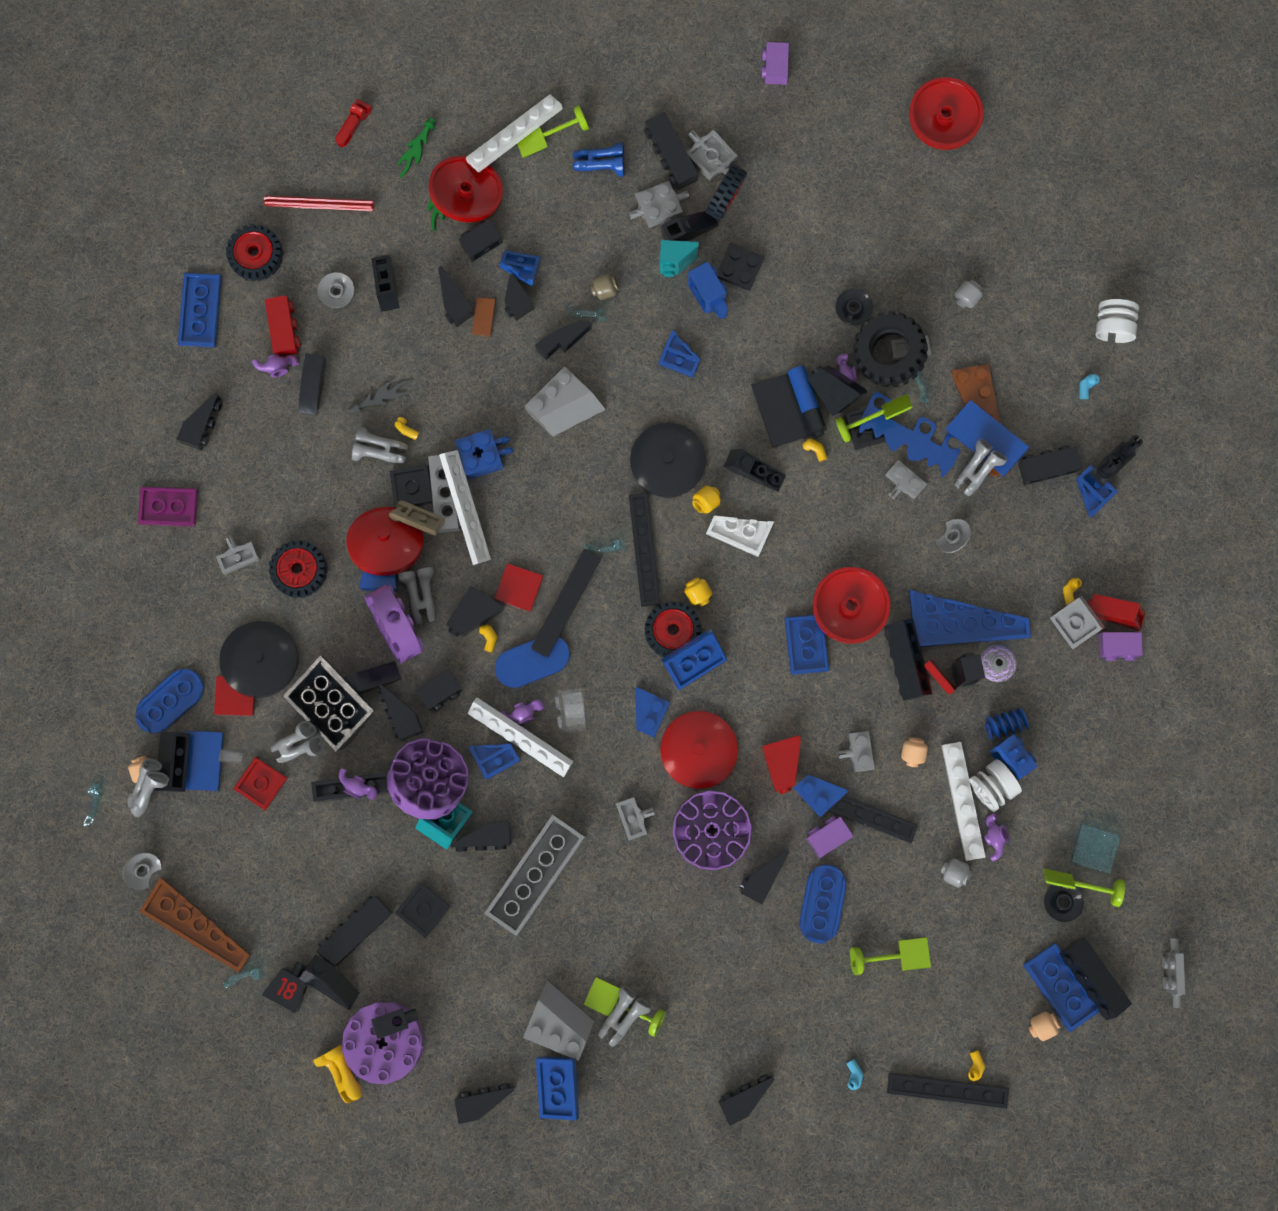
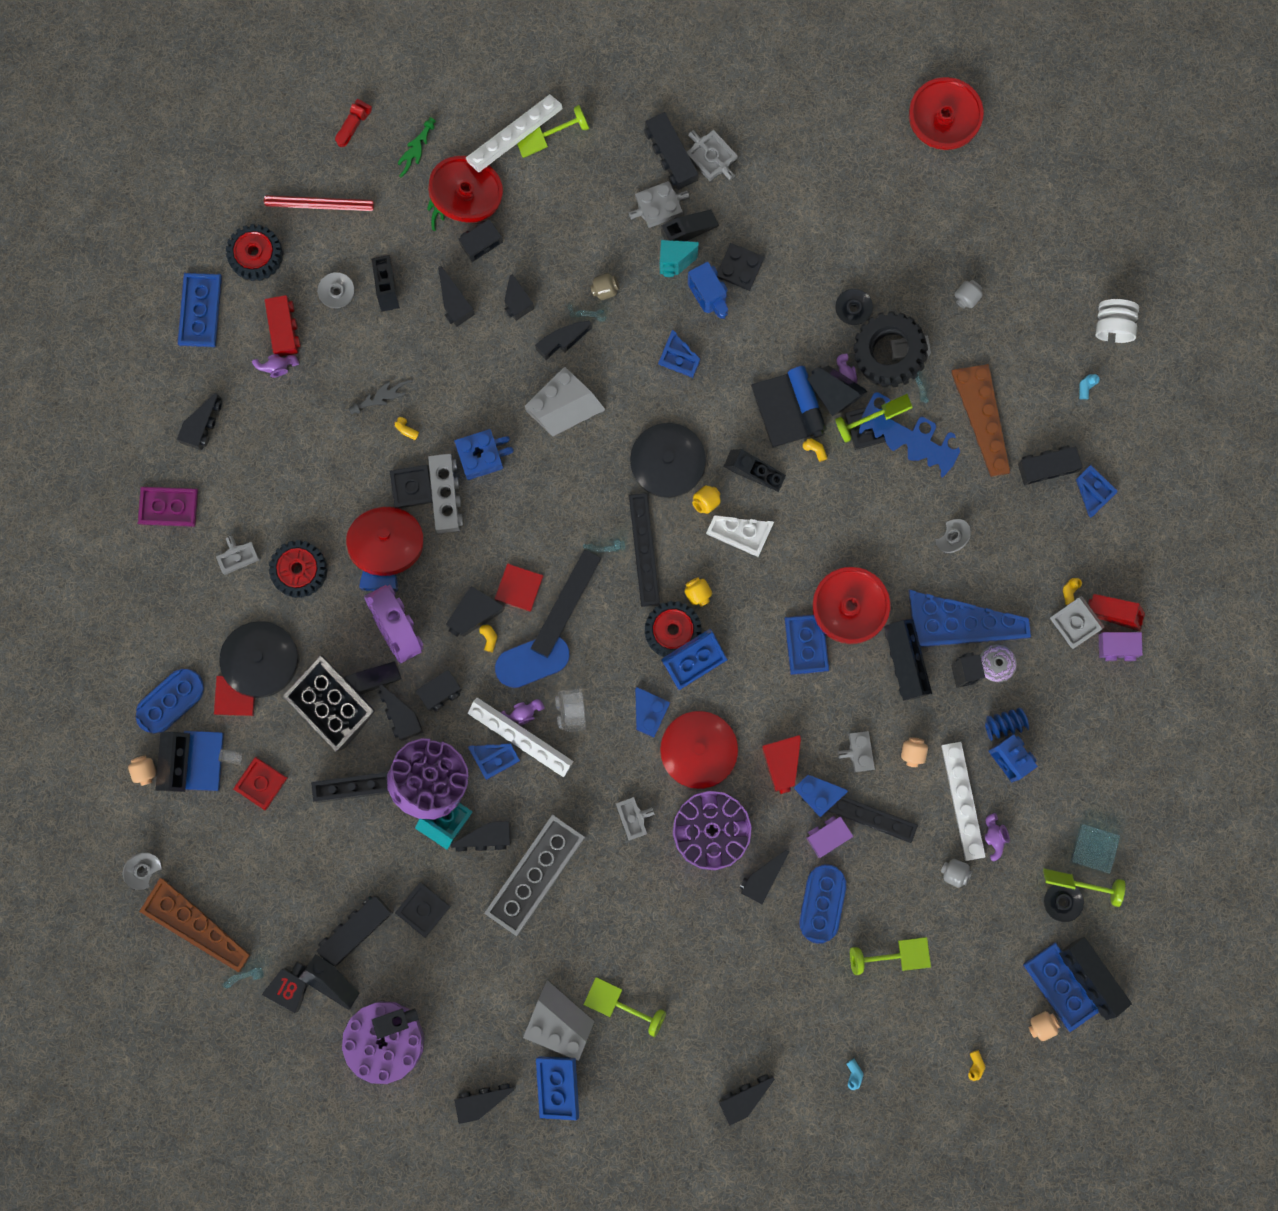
clear light blue piece [83,784,102,826] -> none
light grey piece [127,759,169,817] -> none
light grey piece [270,721,323,763] -> none
black slope [298,353,327,416] -> none
yellow piece [313,1044,362,1103] -> none
medium lavender piece [339,768,377,801] -> none
light grey piece [351,426,408,463] -> none
dark tan plate [389,500,445,536] -> none
light grey piece [398,567,435,624] -> none
white plate [439,450,491,565] -> none
dark orange tile [472,297,496,337] -> none
blue wing [500,250,541,286] -> none
blue piece [573,142,624,177] -> none
light grey piece [598,985,652,1047] -> none
black wheel [706,164,748,221] -> none
medium lavender brick [761,42,789,85] -> none
light grey plate [885,460,927,499] -> none
black tile [887,1073,1009,1108] -> none
red tile [924,659,957,695] -> none
blue tile [945,400,1029,477] -> none
light grey piece [955,439,1008,496] -> none
white wheel [969,759,1022,812] -> none
black piece [1089,435,1143,487] -> none
light grey plate [1162,939,1185,1008] -> none

